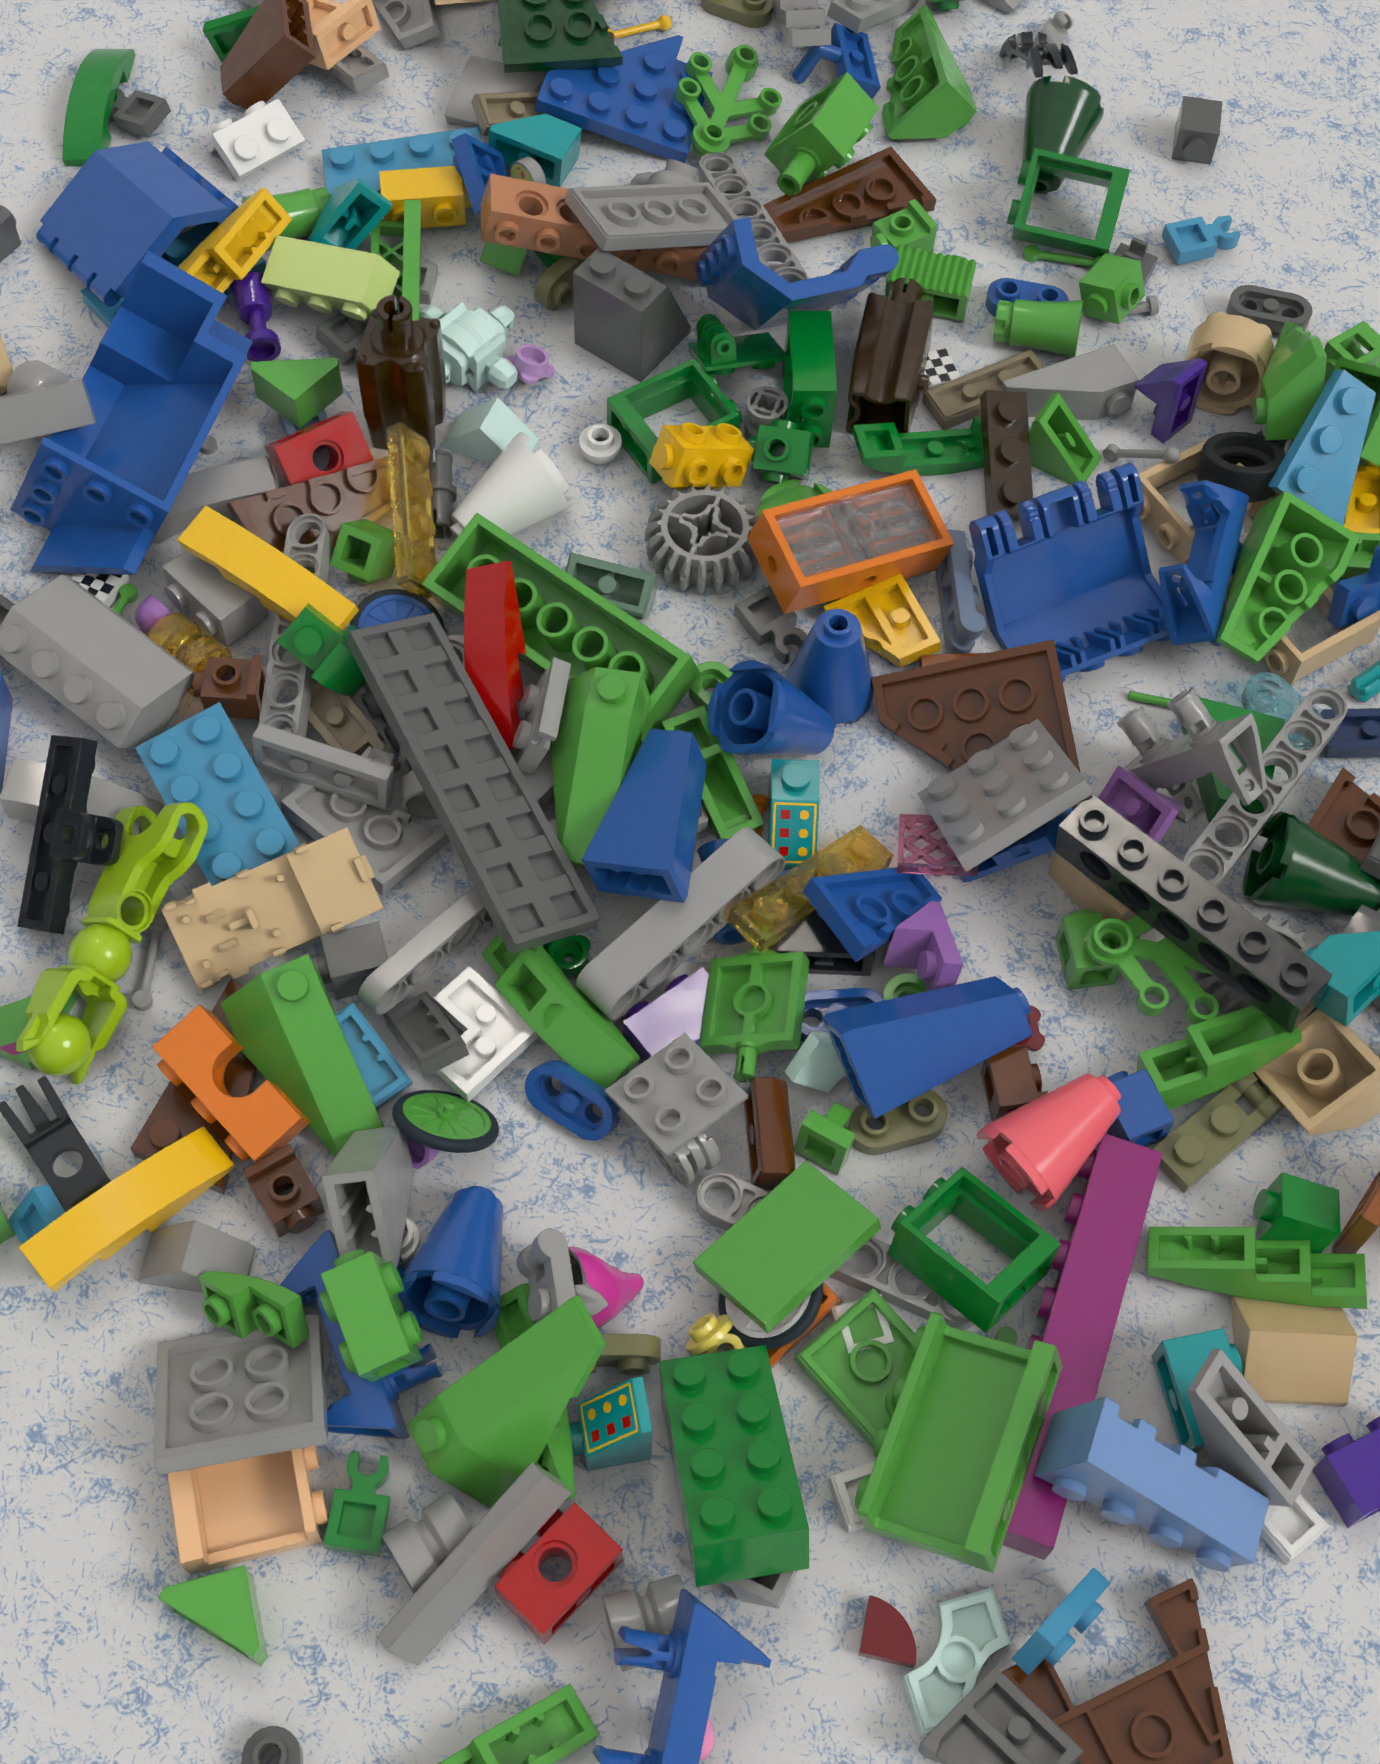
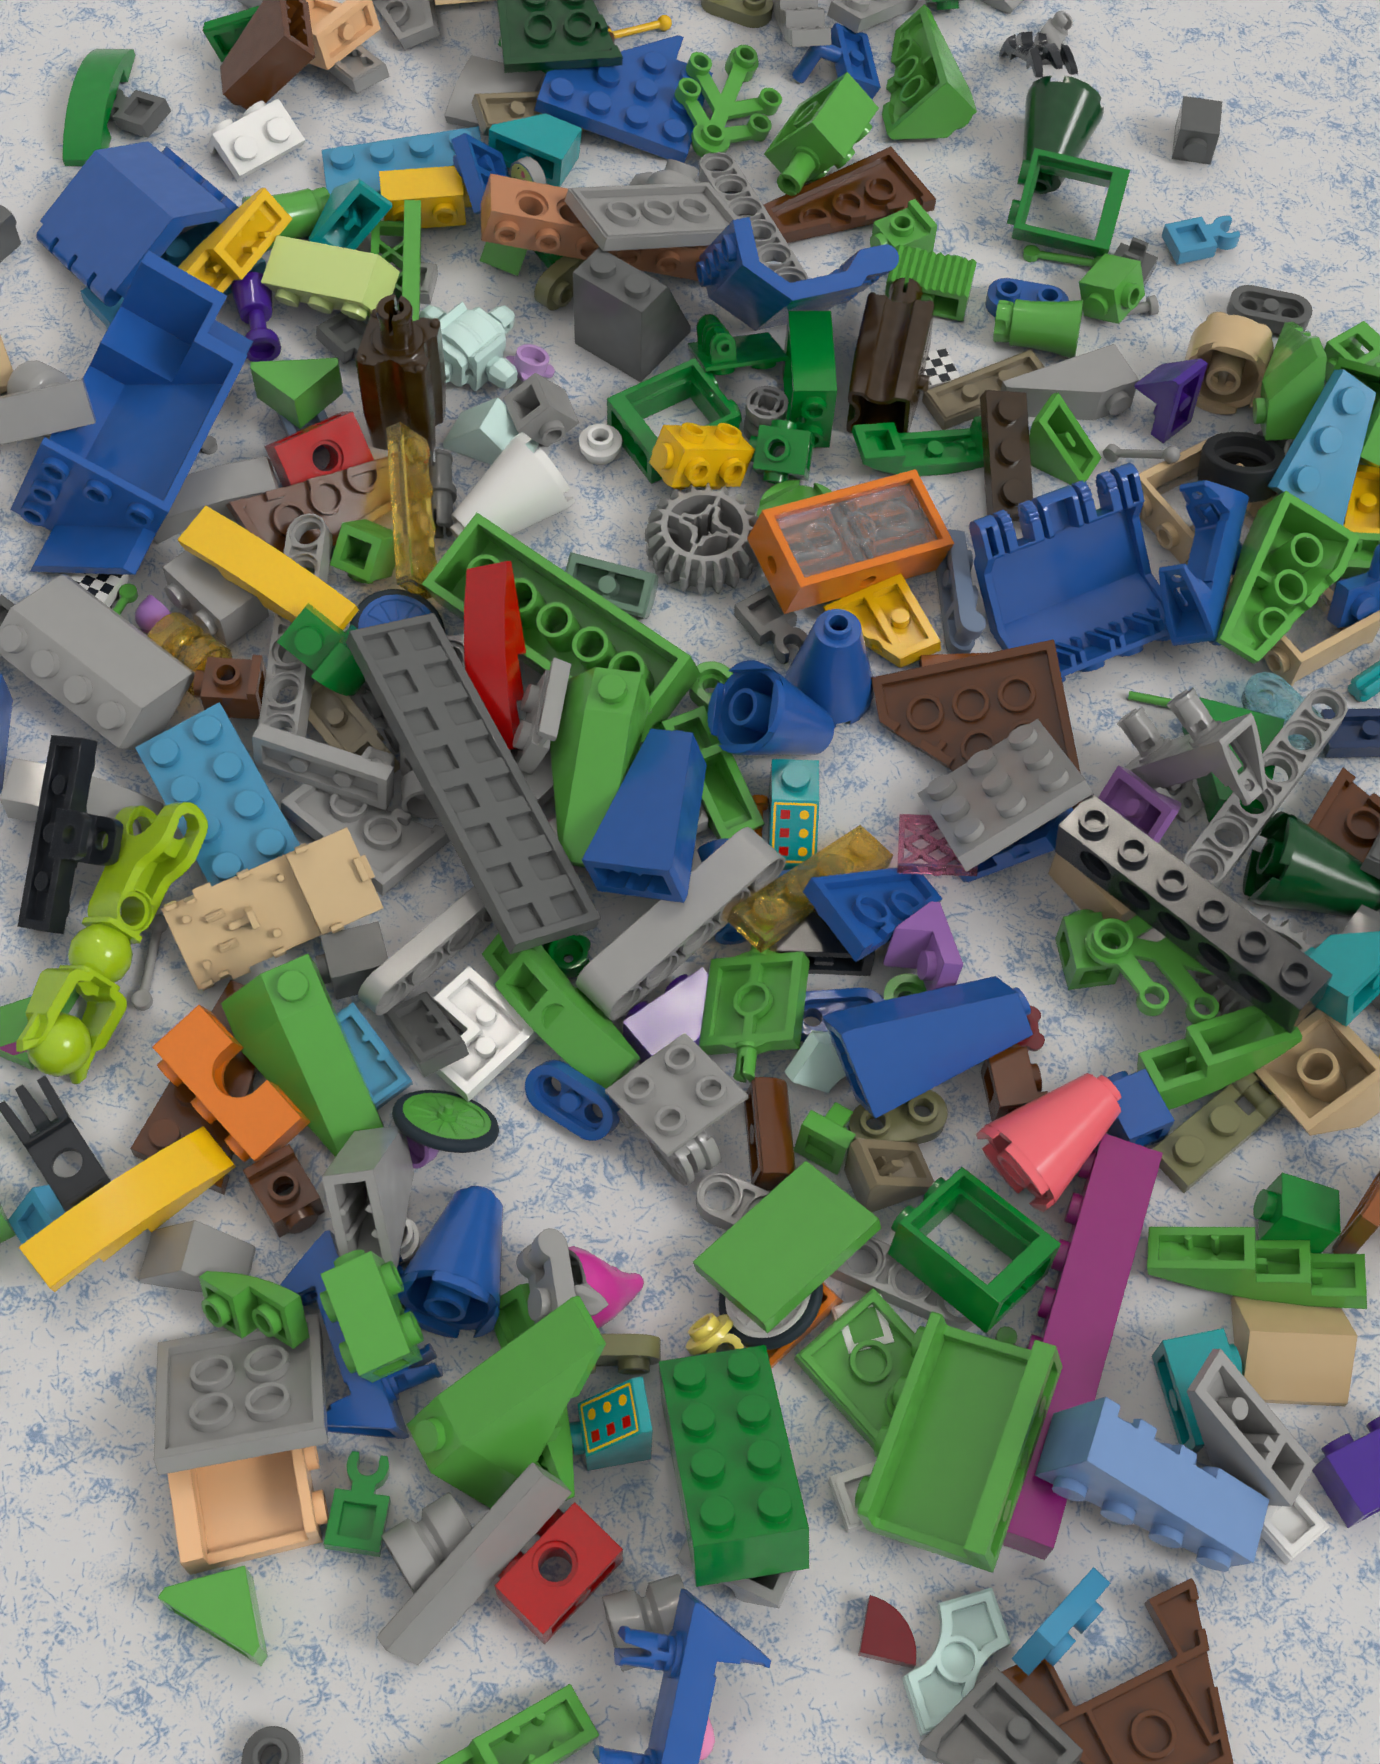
none -> light grey brick [503,373,579,447]
none -> dark tan slope [844,1138,934,1213]

